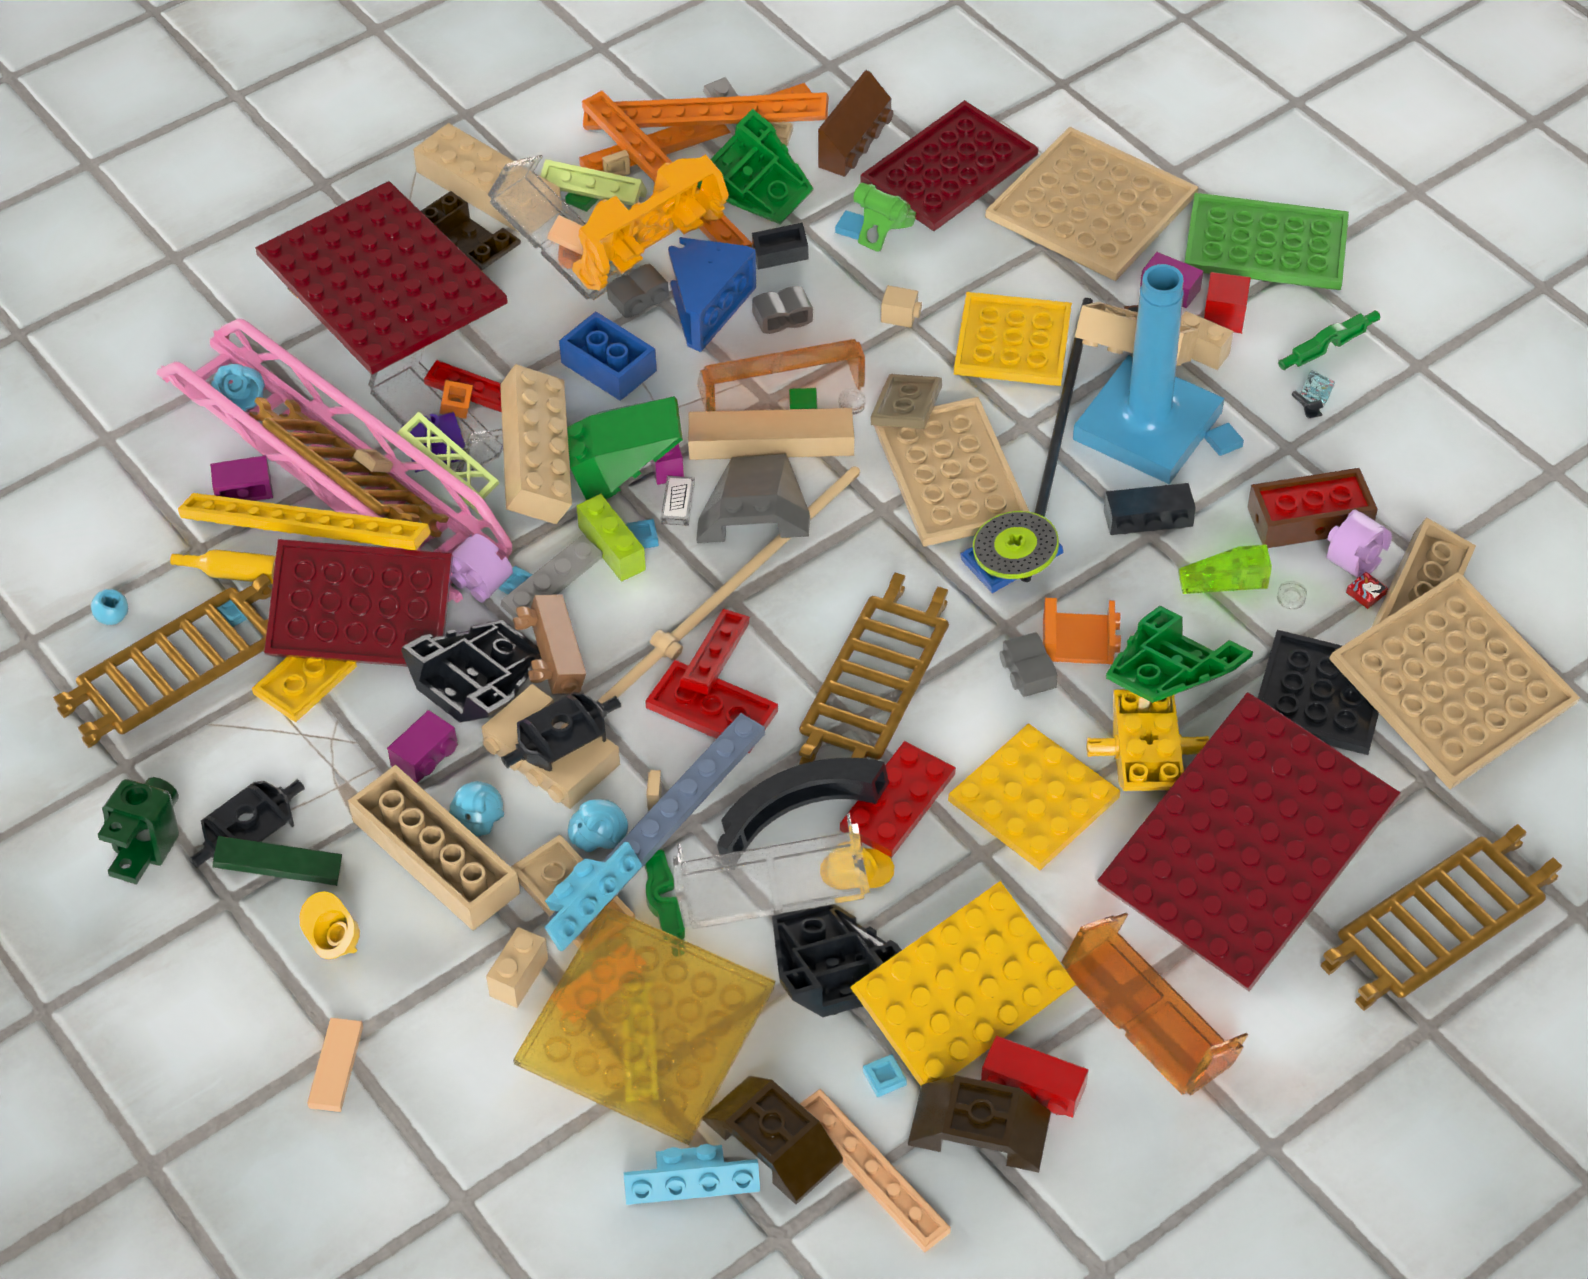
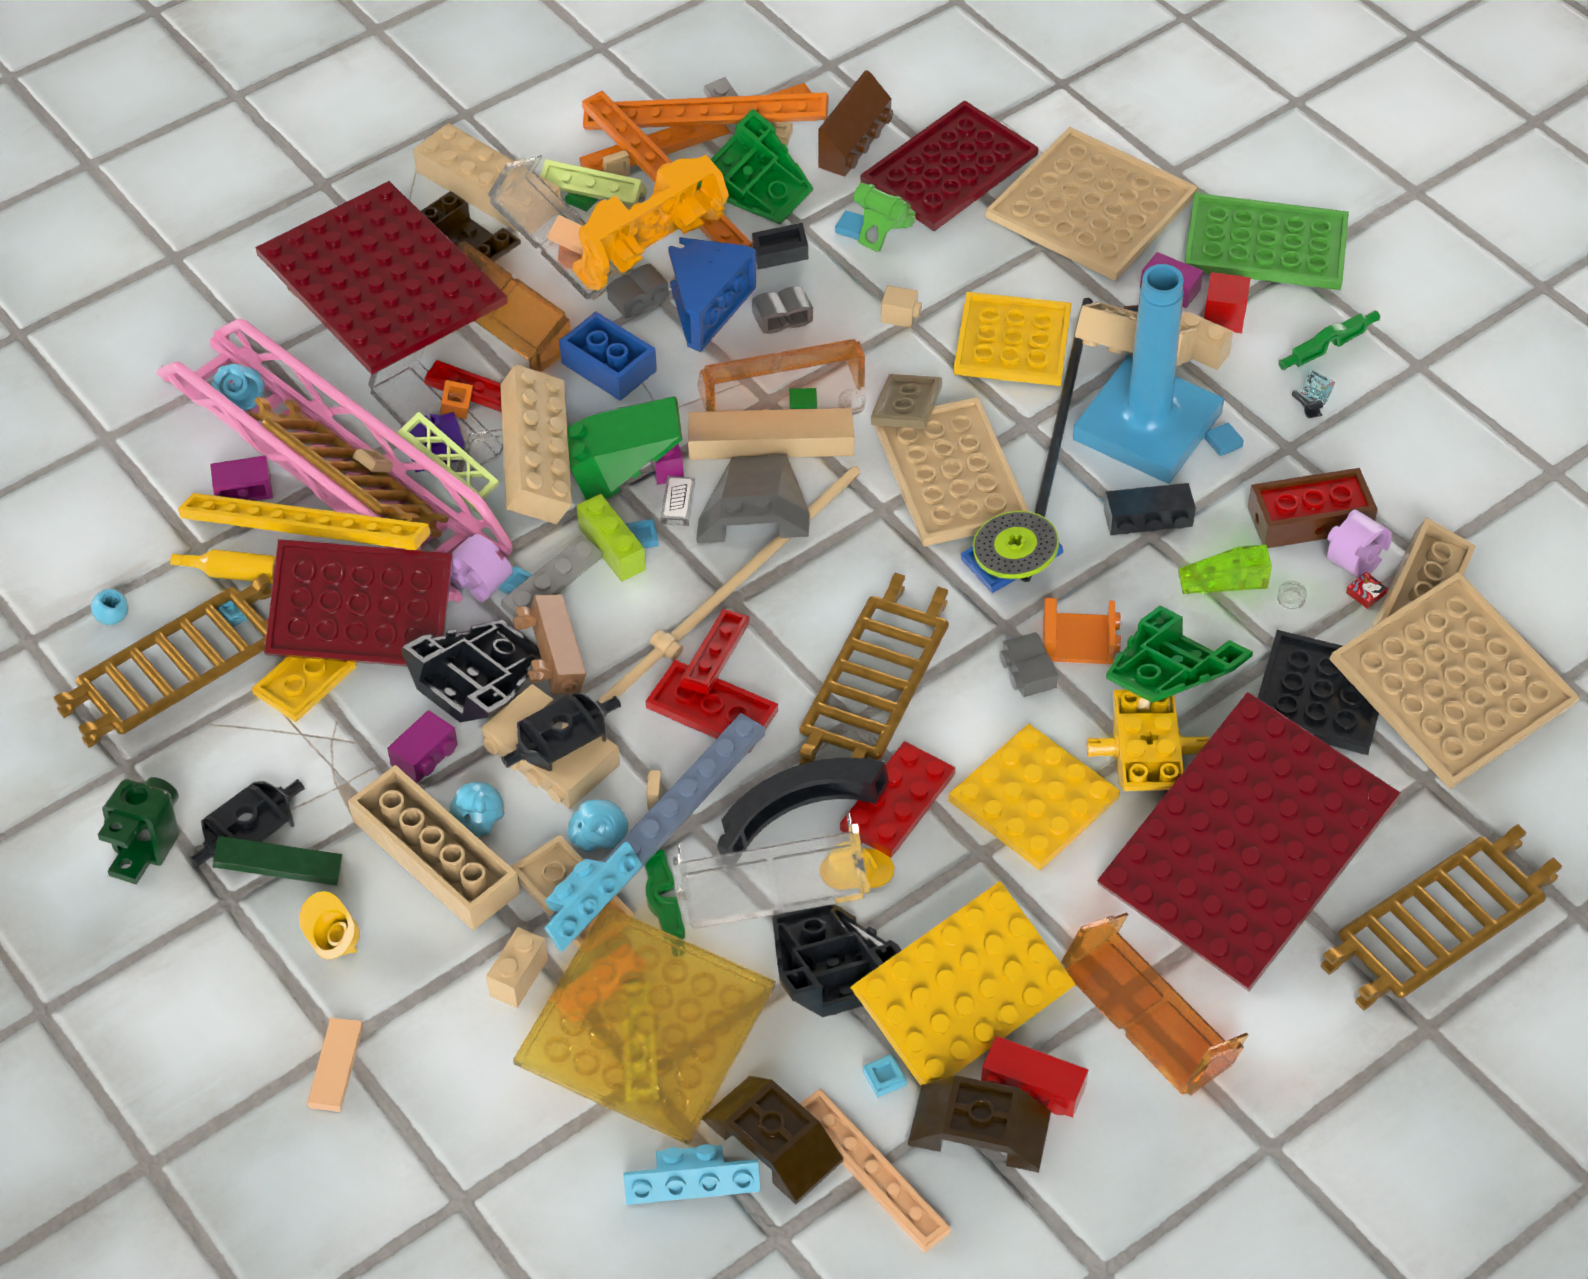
none -> clear orange piece [457,241,571,372]

